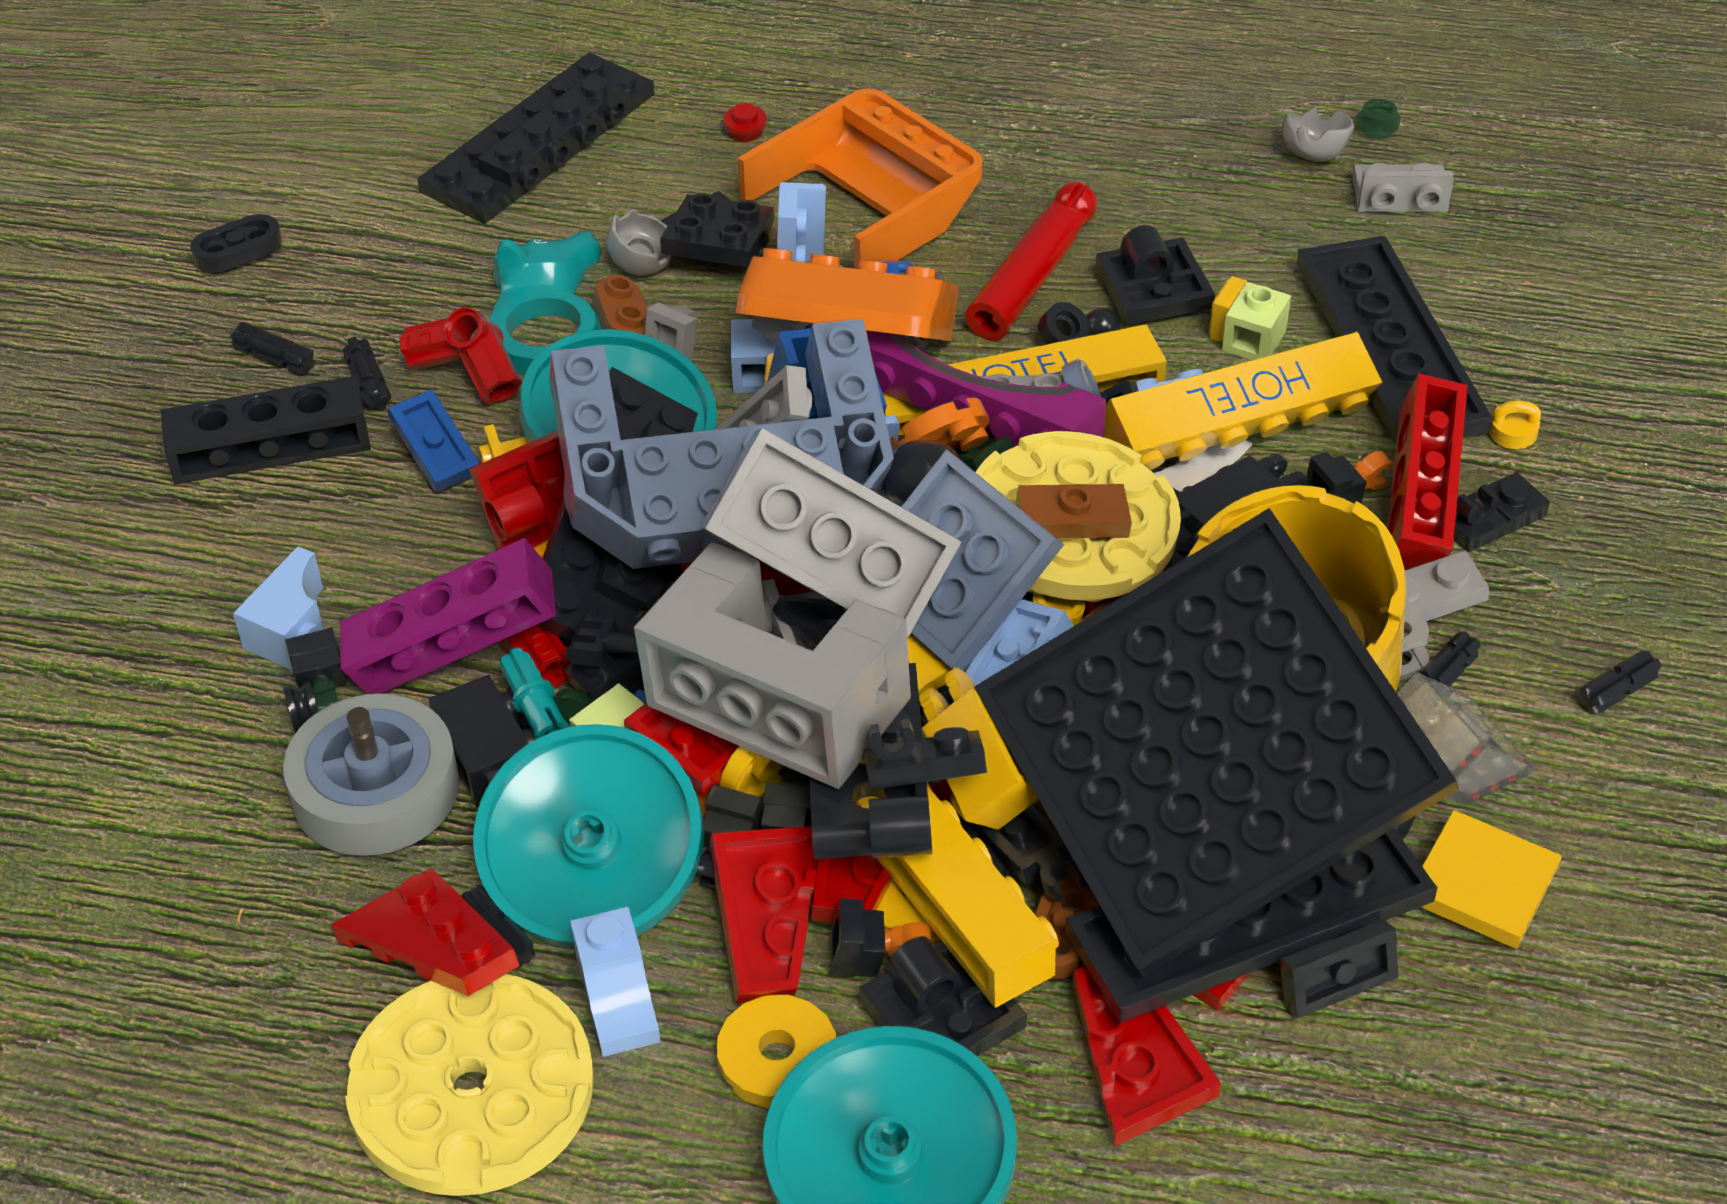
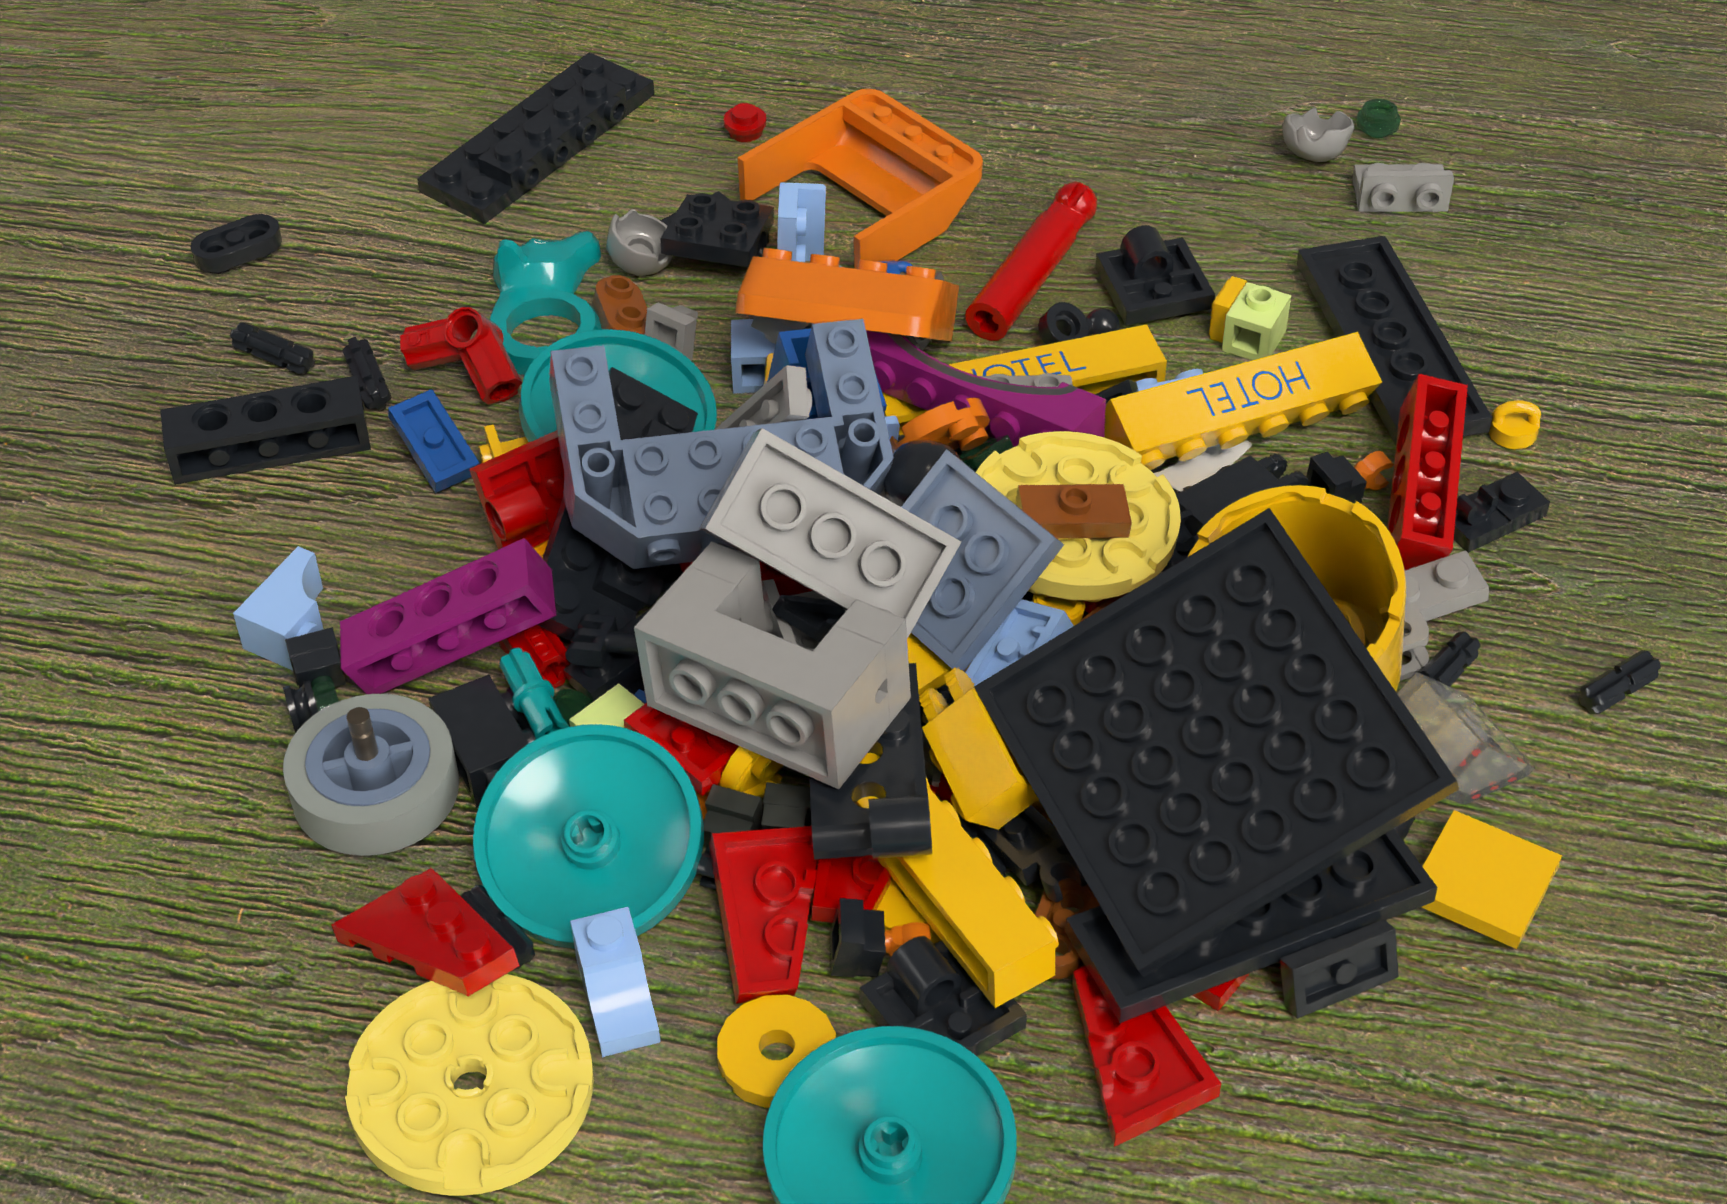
black plate [864,719,987,790] -> none
sand blue tile [1062,358,1101,397] -> none

